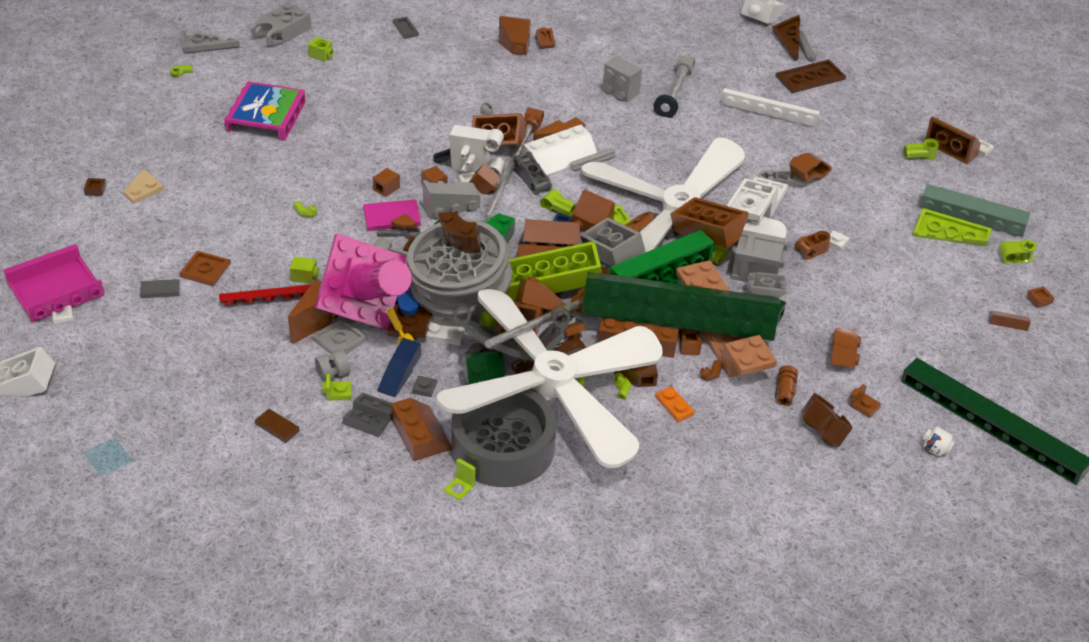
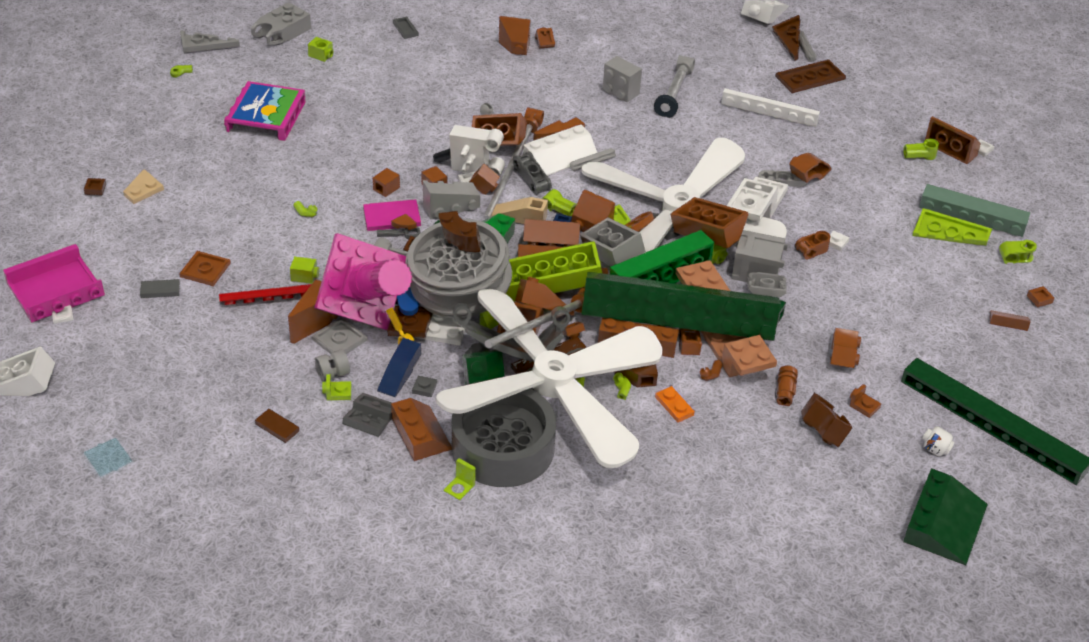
none -> tan slope [491,197,548,224]
none -> dark green slope [903,468,988,566]

